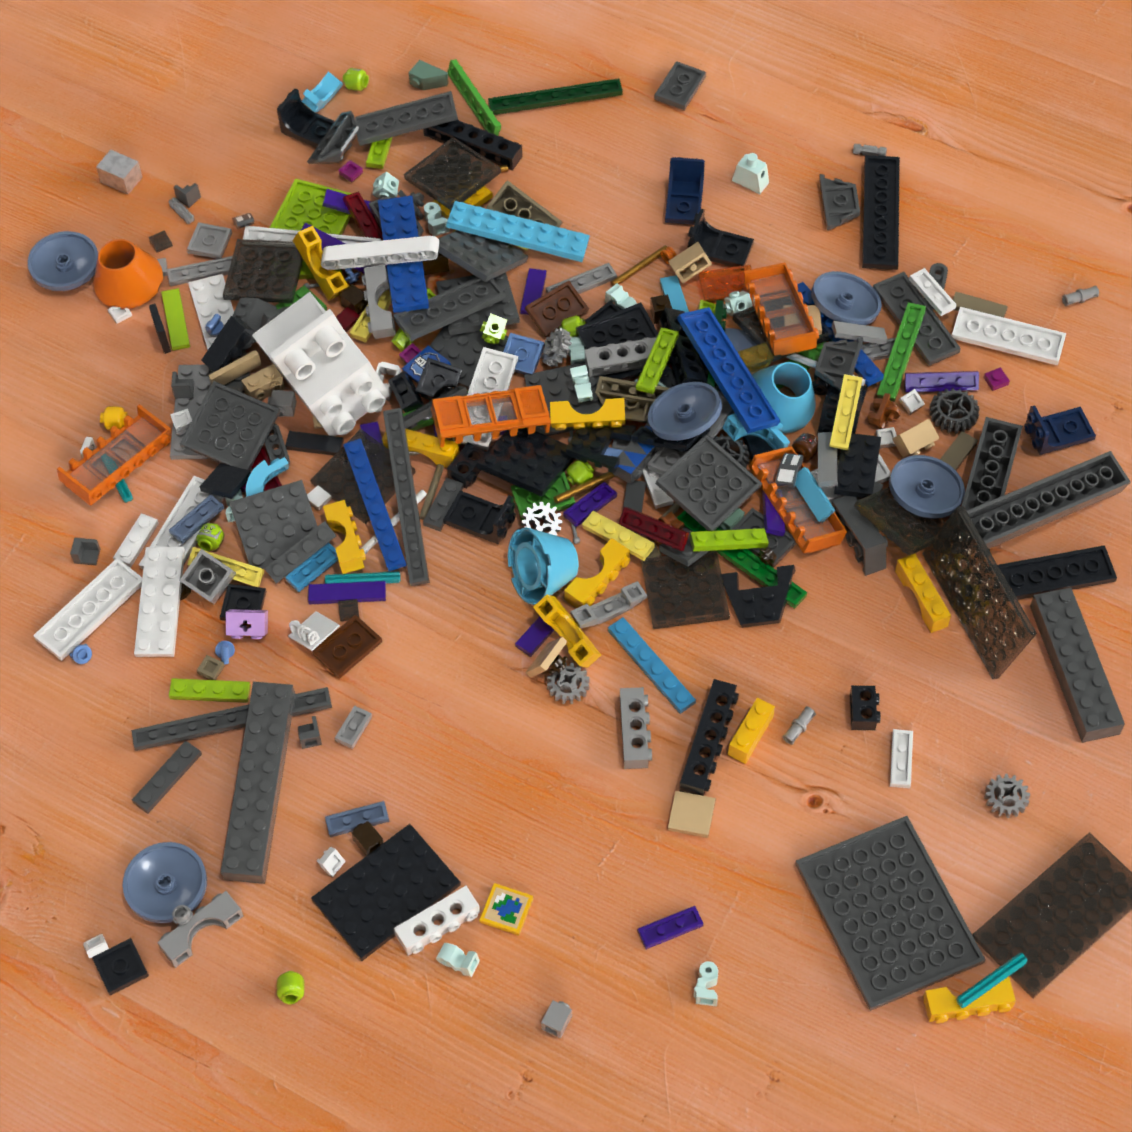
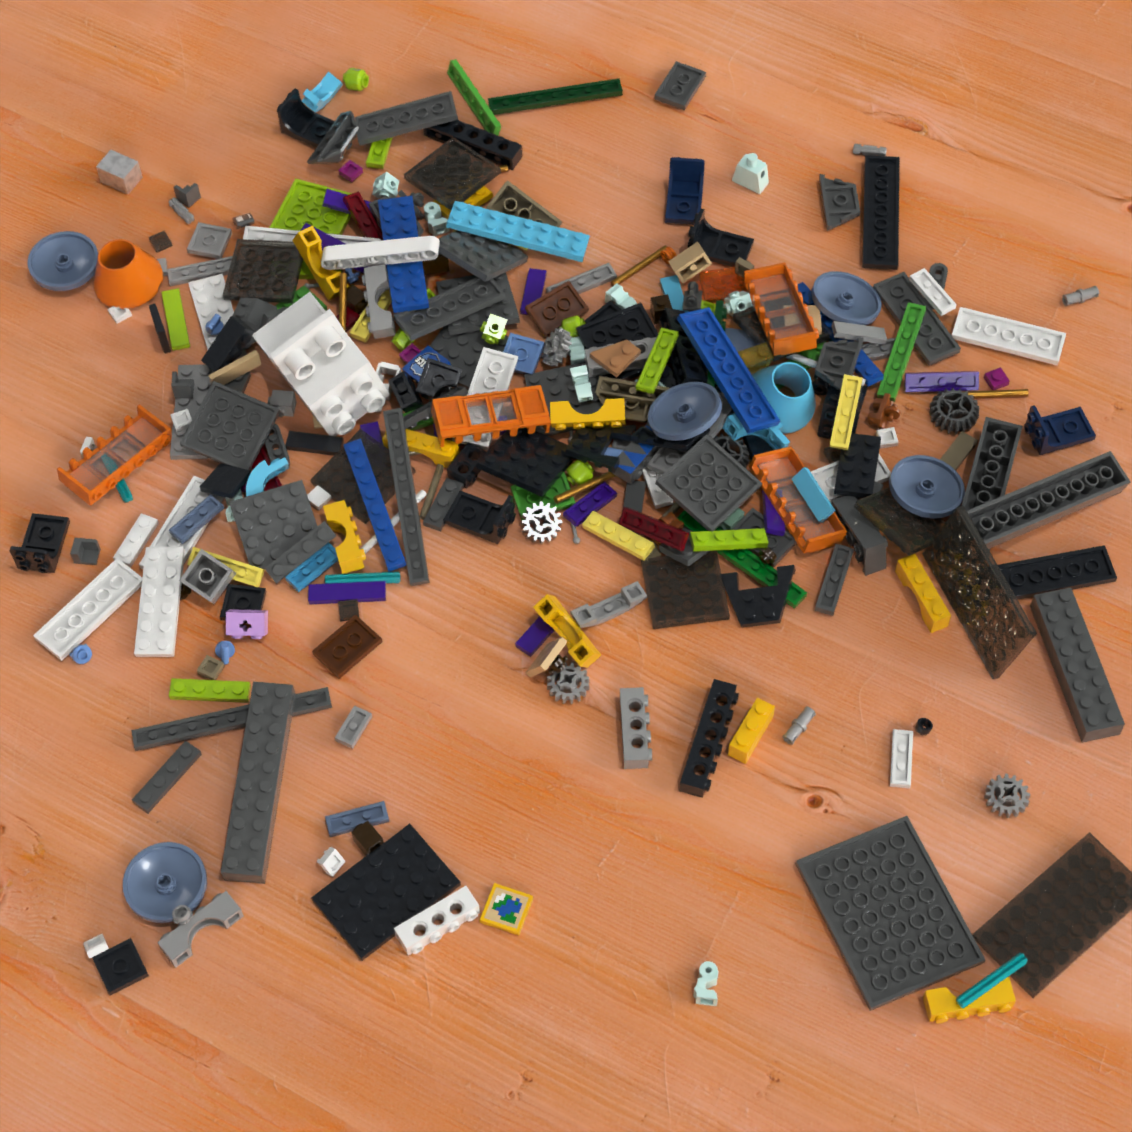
yellow head [100,406,128,430] -> none
lime head [196,523,224,551] -> none
tan brick [241,364,285,401] -> none
lime head [277,971,304,1004] -> none
white hinge [288,611,340,651] -> none
dark grey panel [298,716,322,749] -> none
sand green slope [408,60,448,90] -> none
light aqua leg [436,943,480,977] -> none
medium azure cone [508,527,579,605] -> none
light grey brick [541,1000,572,1039] -> none
yellow arch [564,538,630,608] -> none
dark azure plate [608,617,696,714] -> none
dark purple tile [637,906,704,949] -> none
tan tile [668,791,716,838] -> none
slope [775,453,804,488] -> none
reddish brown head [792,433,818,461] -> none
light grey tile [818,432,838,487] -> none
black brick [850,685,881,730] -> none
tan brick [892,419,939,458] -> none
white tile [899,389,925,415] -> none
dark tan tile [953,292,1008,318] -> none
none -> black bracket [9,513,70,573]
none -> pearl gold bar [339,273,347,332]
none -> medium nougat wing [590,340,641,378]
none -> dark grey hinge [683,281,703,311]
none -> dark tan plate [735,257,754,278]
none -> dark grey plate [815,544,854,616]
none -> black hinge [915,718,933,736]
none -> pearl gold bar [968,389,1029,398]

